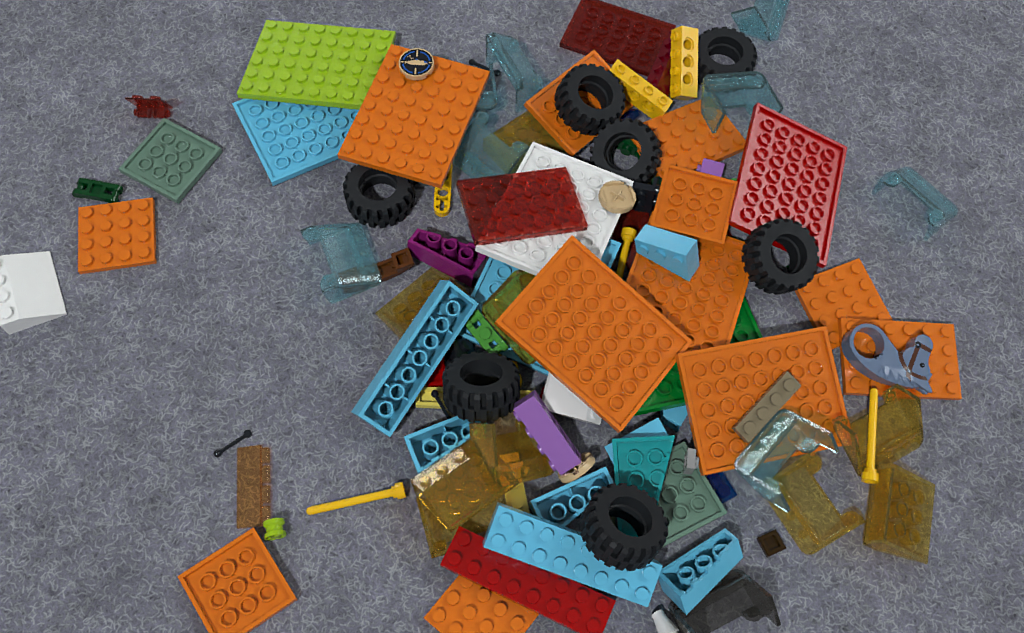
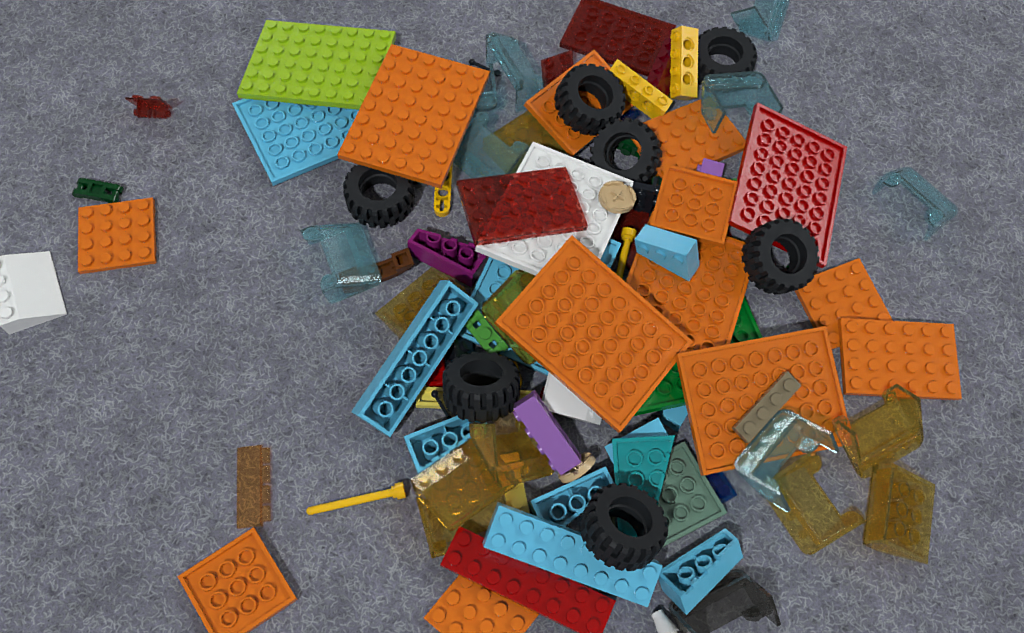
sand green plate [119,118,222,204] -> none
black hinge [213,430,252,457] -> none
lime wheel [263,518,286,541] -> none
tile [399,48,434,81] -> none
light grey plate [683,448,699,475] -> none
dark brown tile [757,529,786,558] -> none
sand blue animal [841,323,933,395] -> none
yellow piece [861,388,879,484] -> none
none -> clear red hinge [541,50,574,87]

